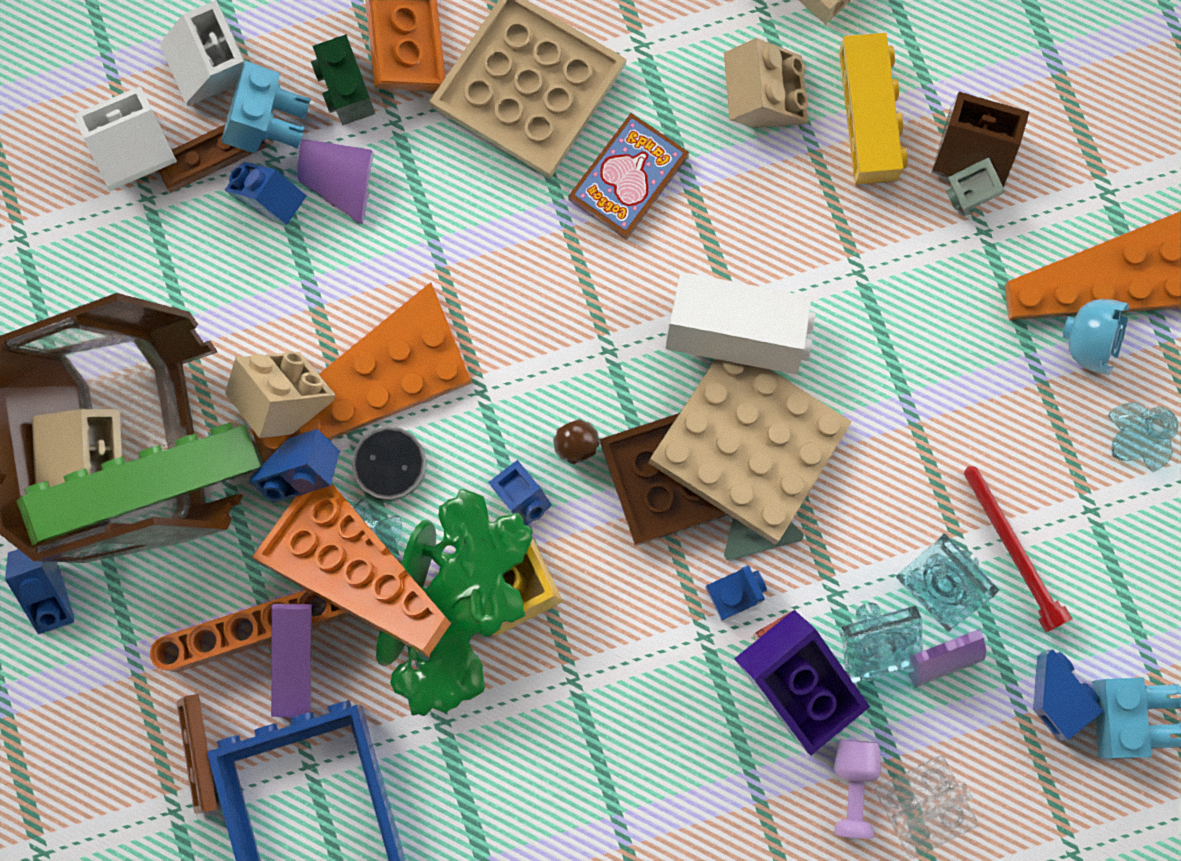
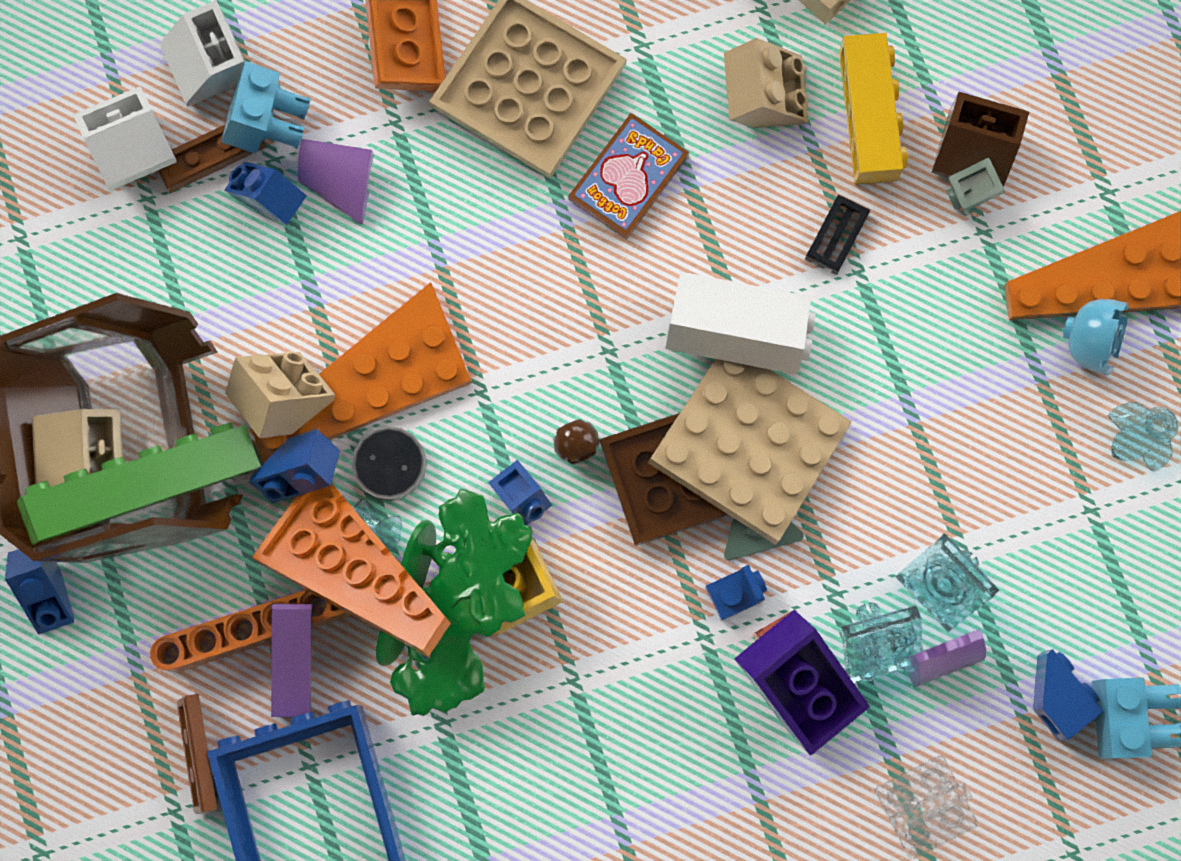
dark green brick [311,34,376,126] -> none
lavender piece [834,739,881,839] -> none
red piece [964,466,1073,633] -> none
none -> black tile [805,194,870,275]

